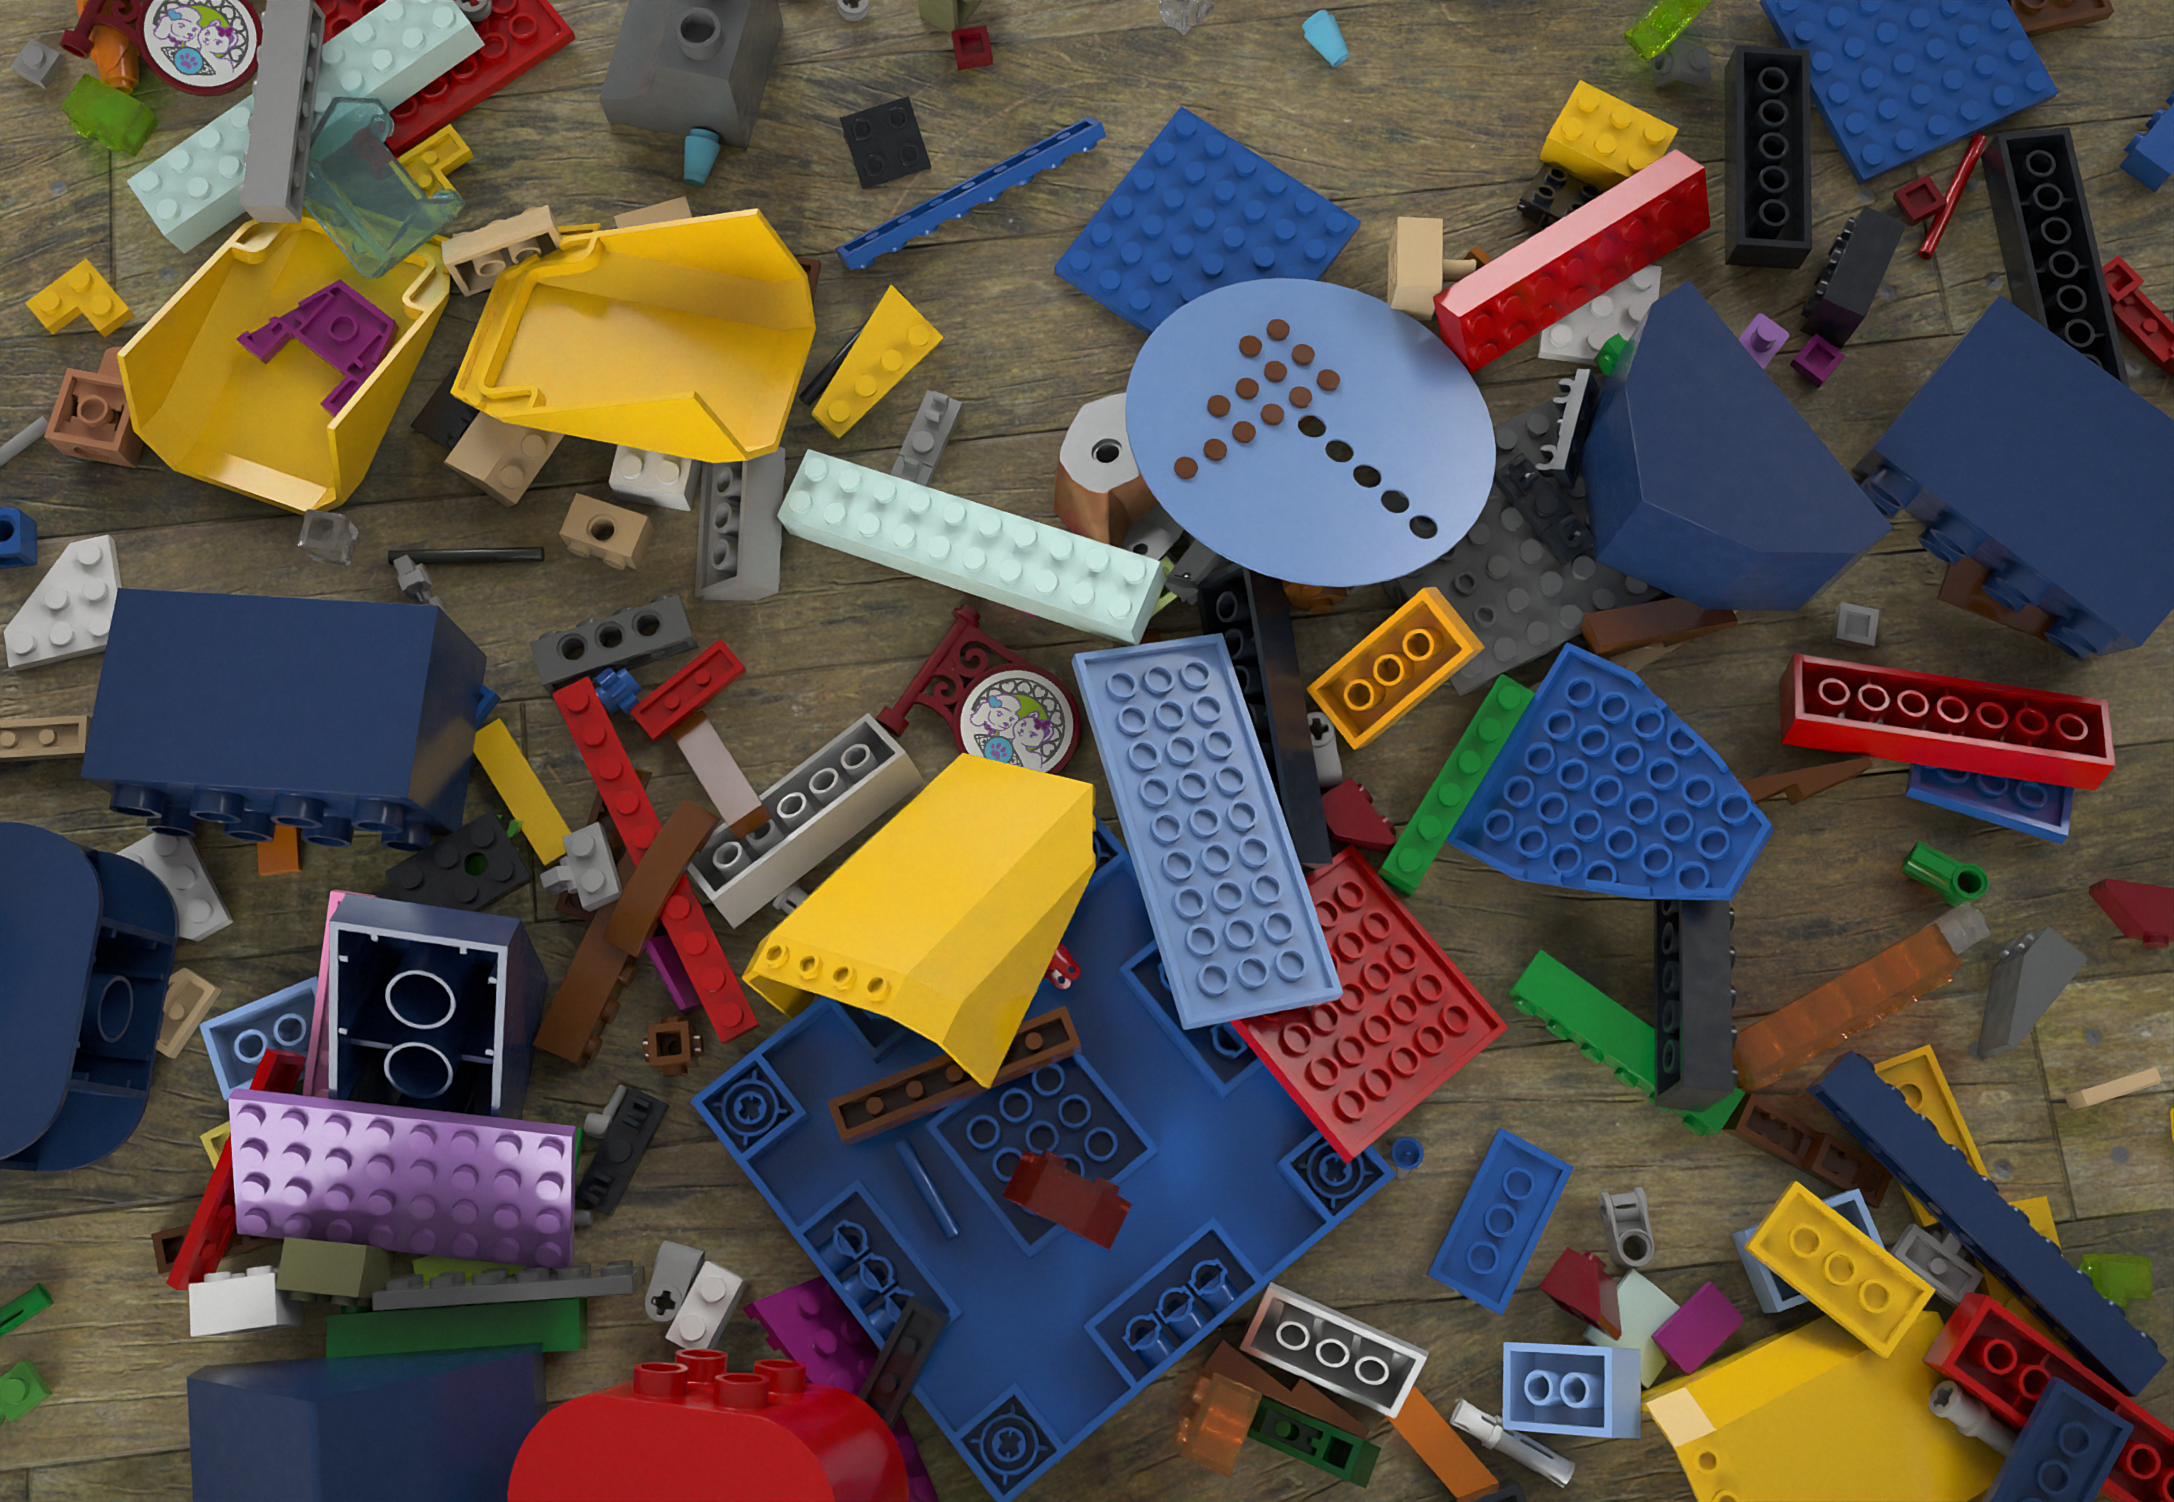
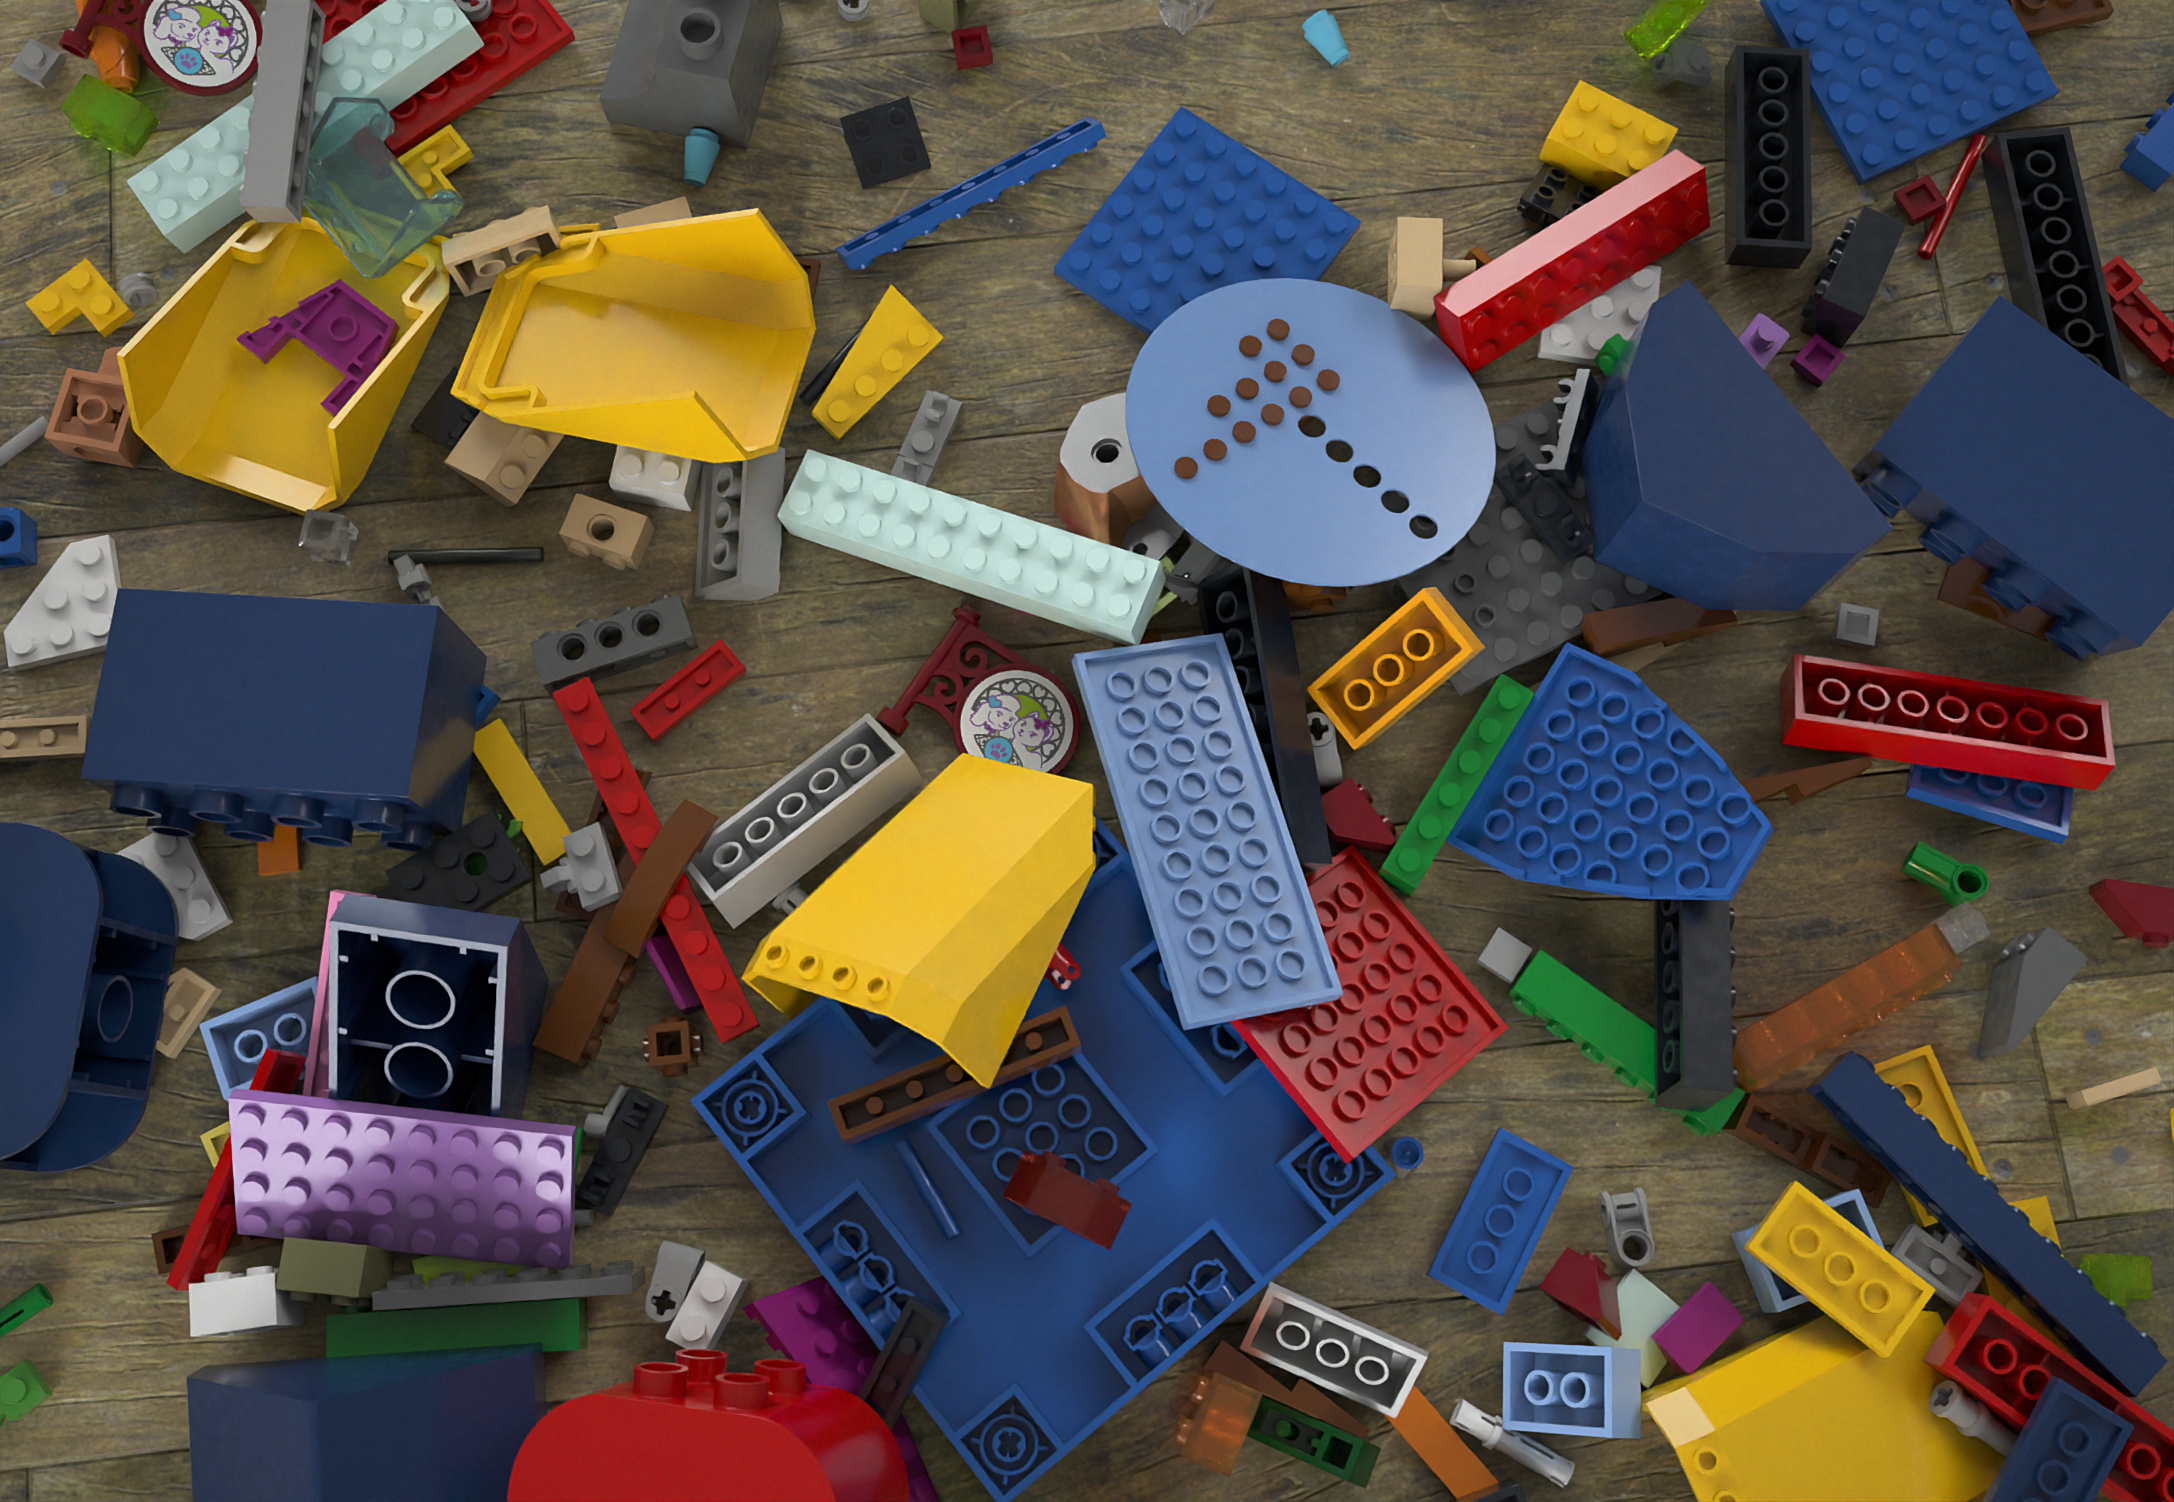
blue gear [595,667,642,715] -> none
slope [670,710,773,840] -> none
none -> light grey bush [118,273,158,307]
none -> light grey tile [1476,927,1533,984]

